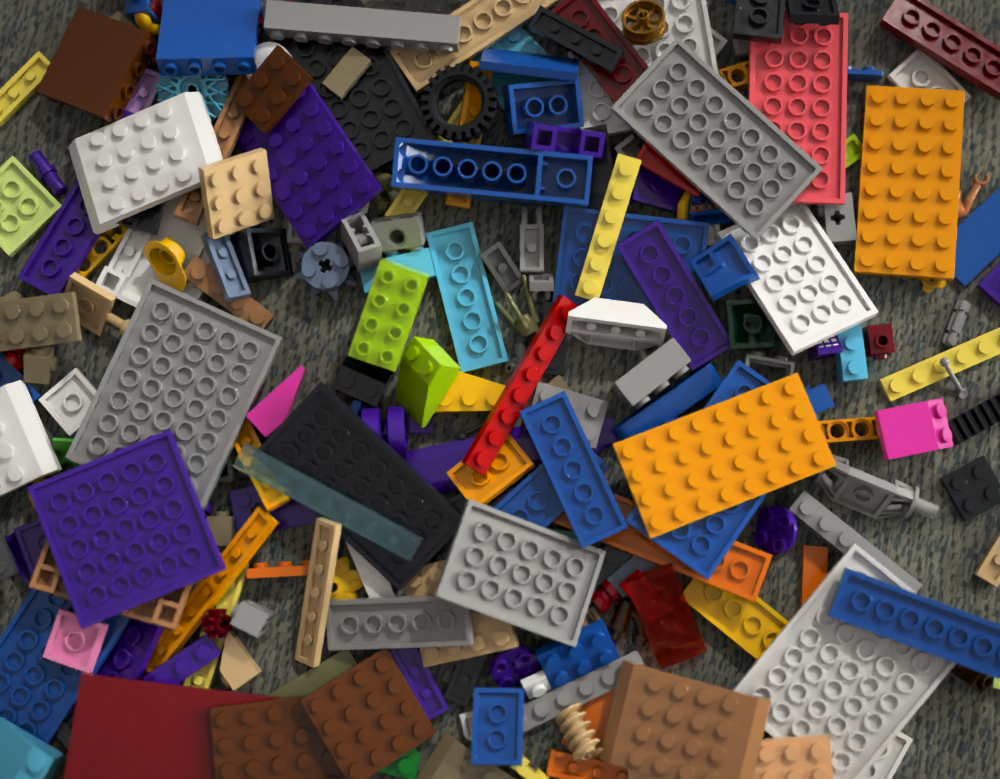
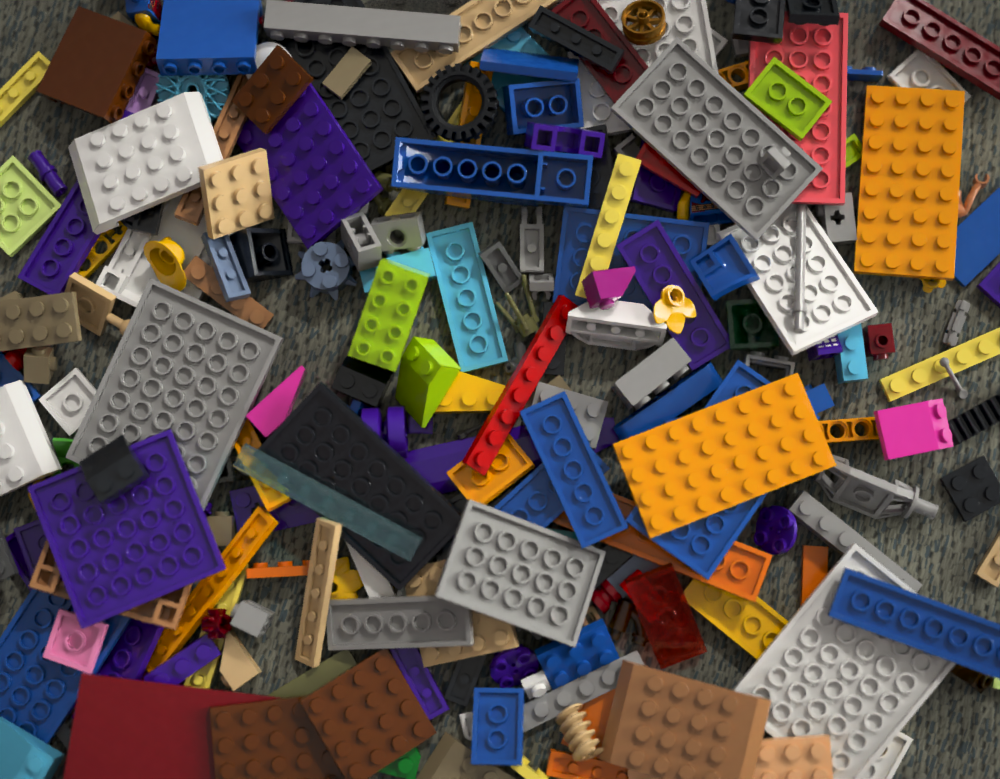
none -> black slope [79,434,150,505]
none -> magenta slope [582,266,636,310]
none -> yellow plate [653,285,697,334]
none -> lime plate [743,57,832,141]
none -> light grey tile [757,146,791,180]
none -> light grey bar [792,204,807,334]

